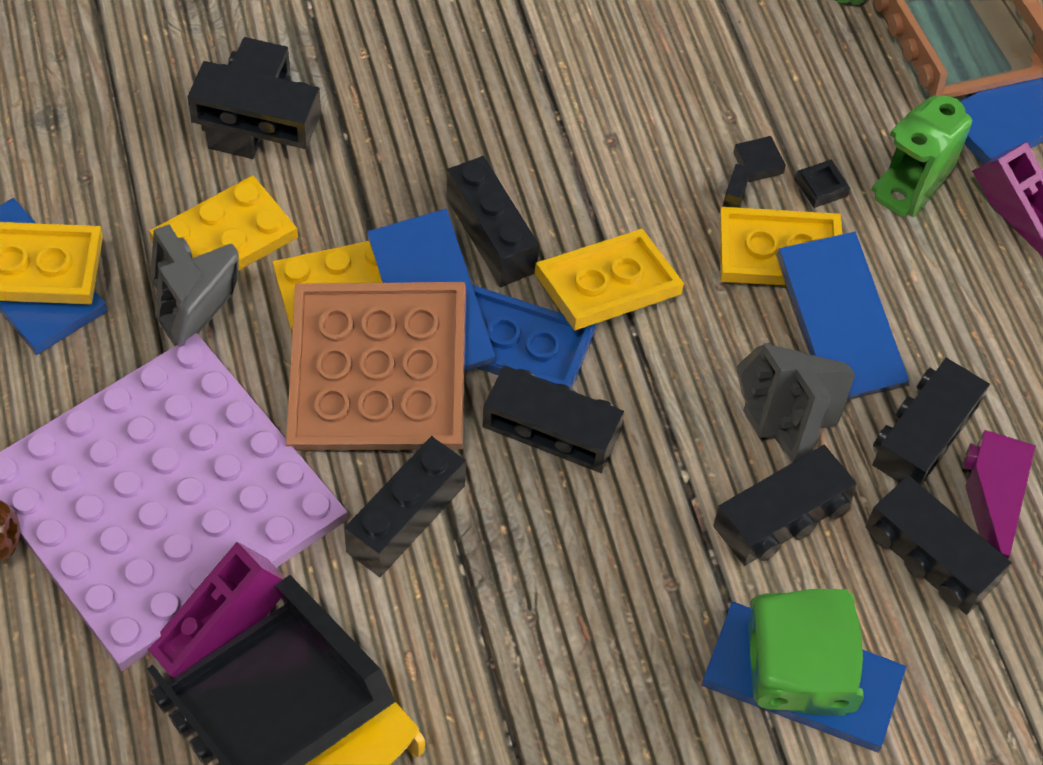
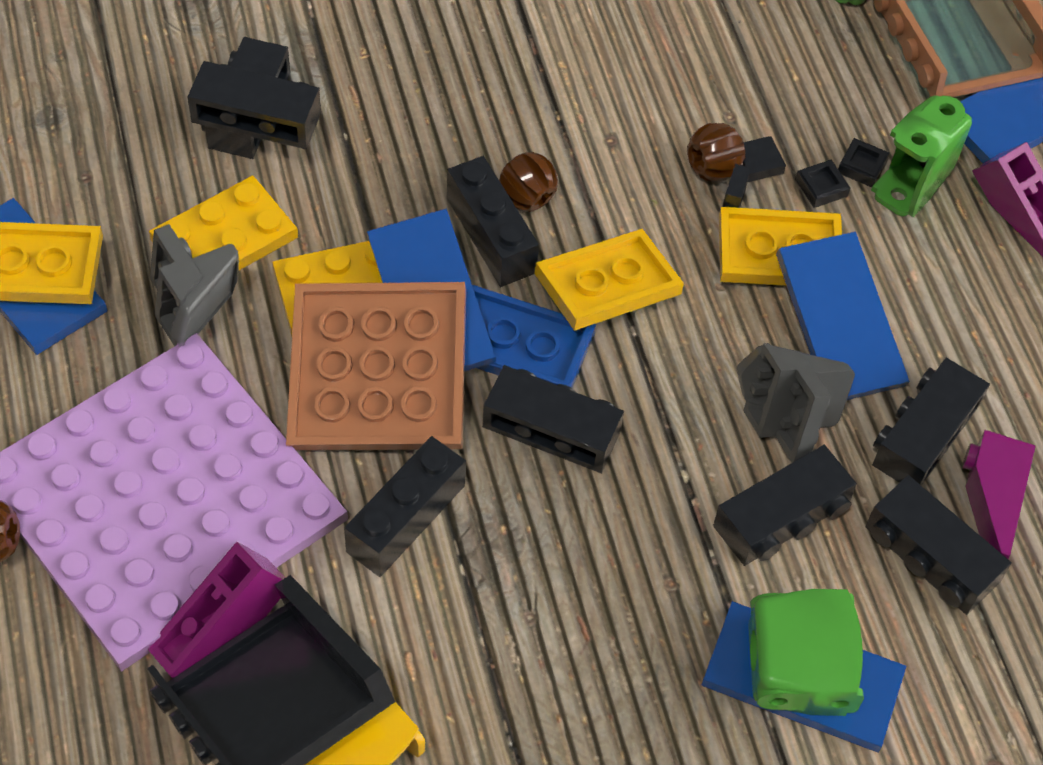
none -> reddish brown piece [499,152,559,212]
none -> reddish brown piece [687,123,746,182]
none -> black tile [838,138,890,187]

